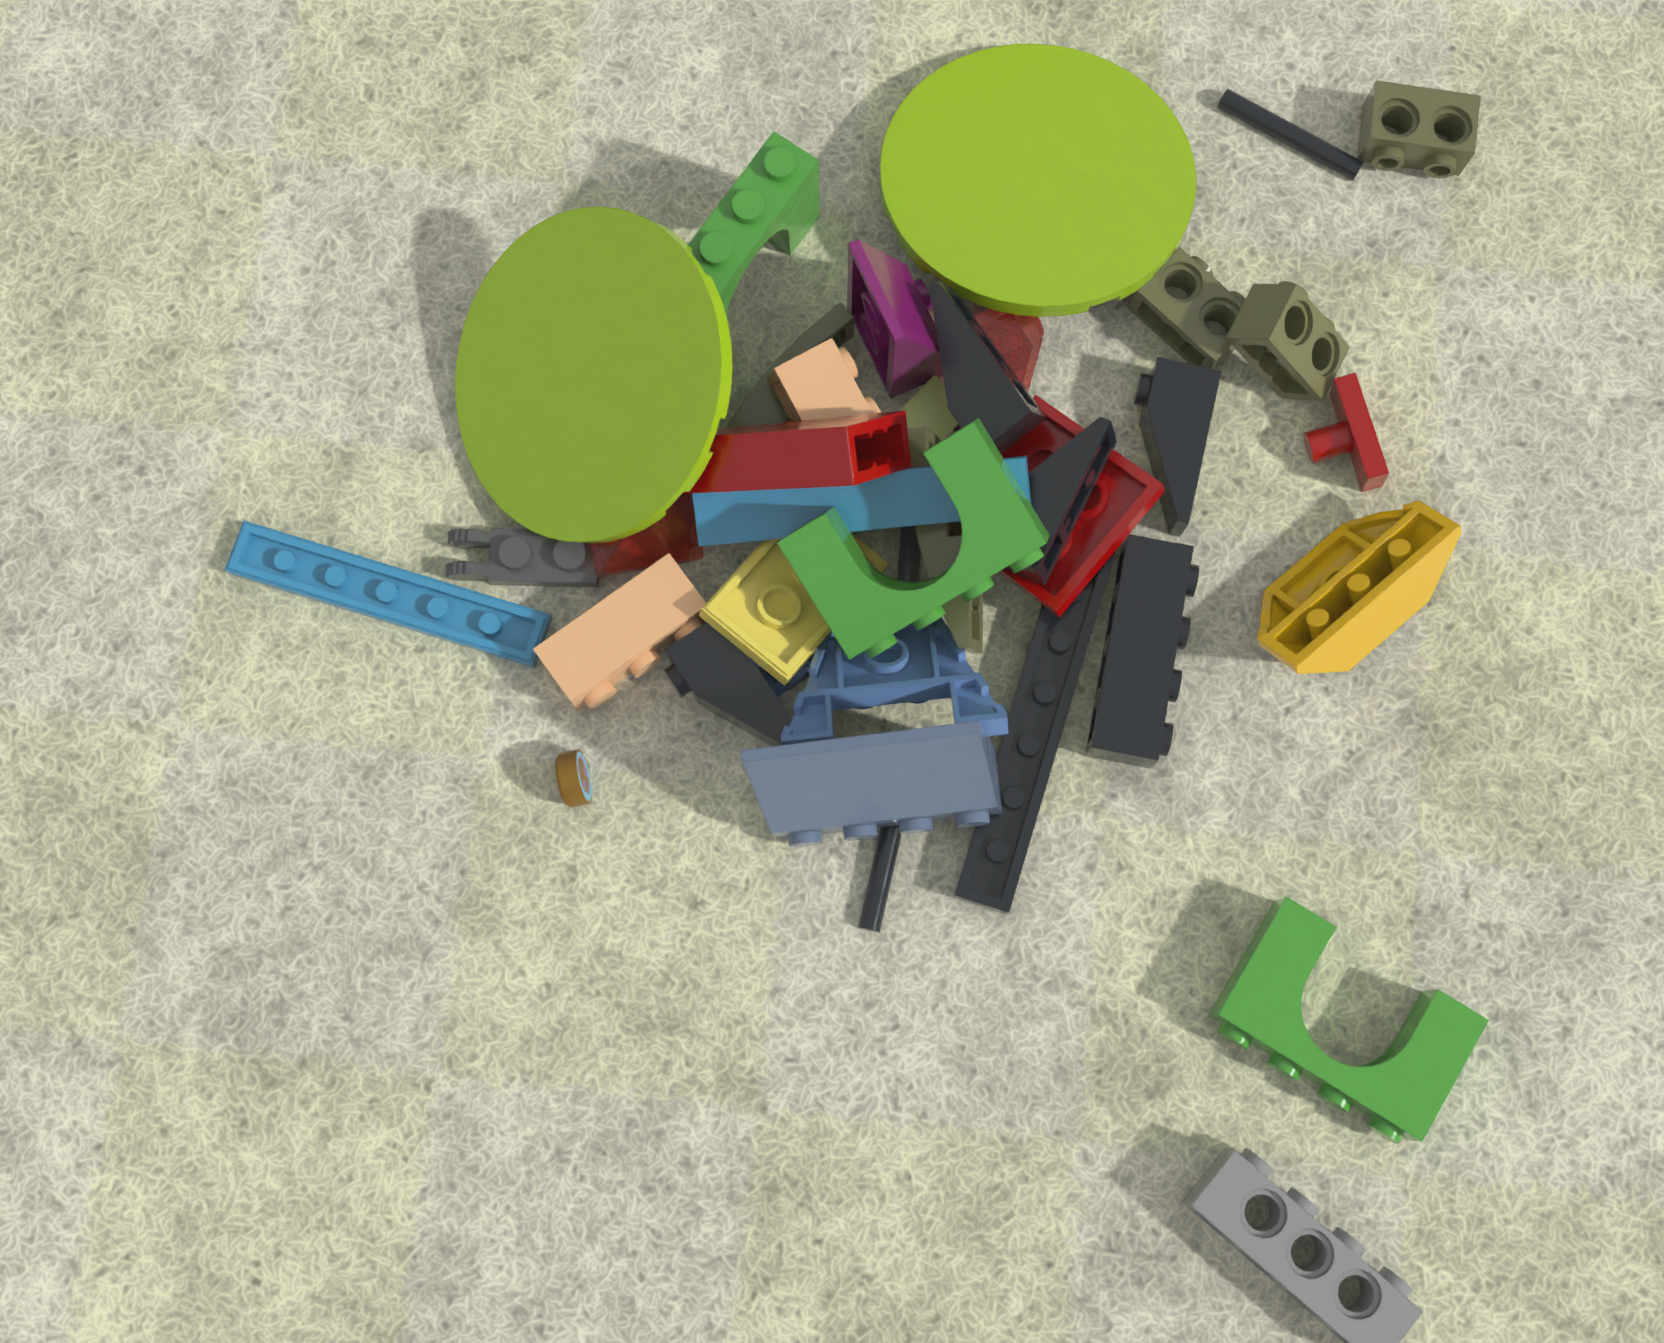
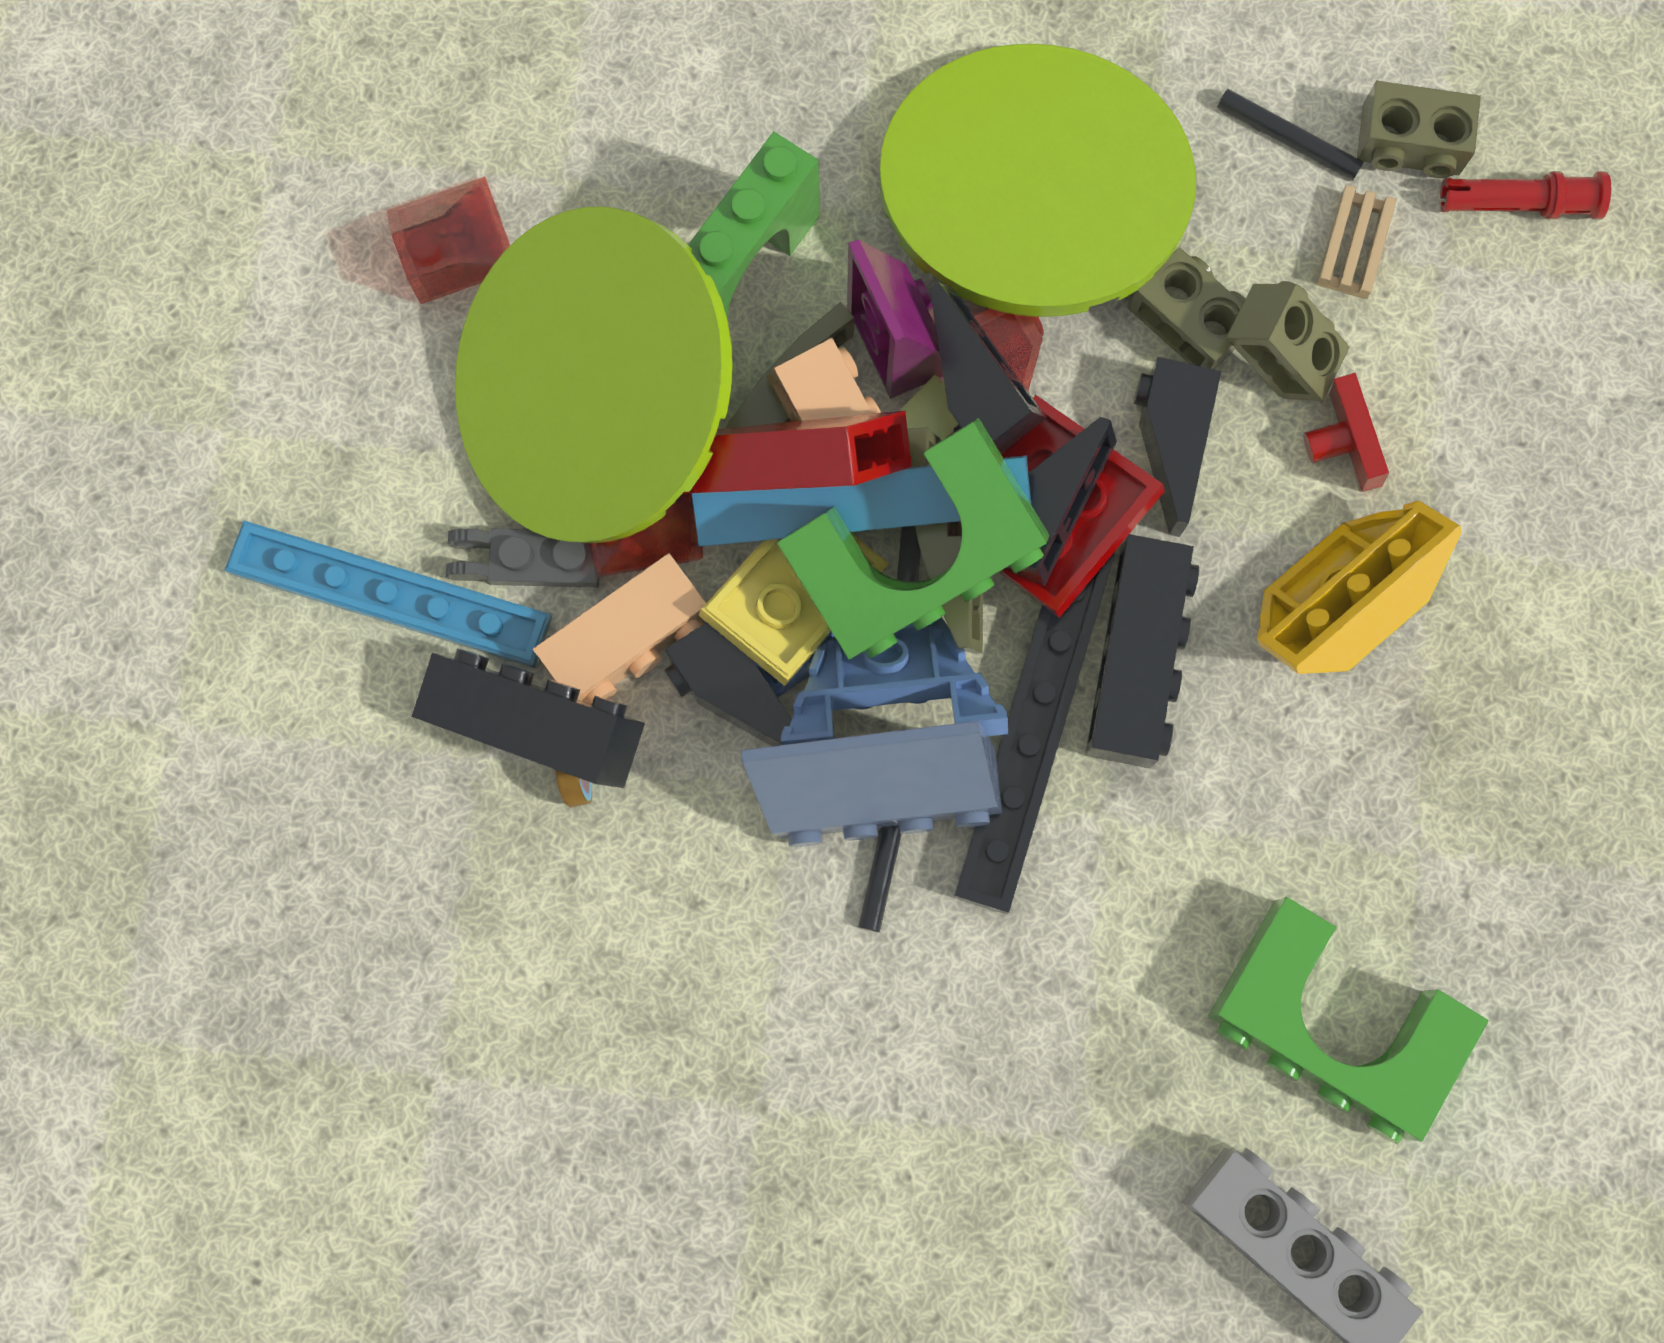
none -> clear red slope [387,176,510,304]
none -> black brick [411,648,645,788]
none -> tan tile [1316,185,1397,299]
none -> red pin [1440,171,1611,220]

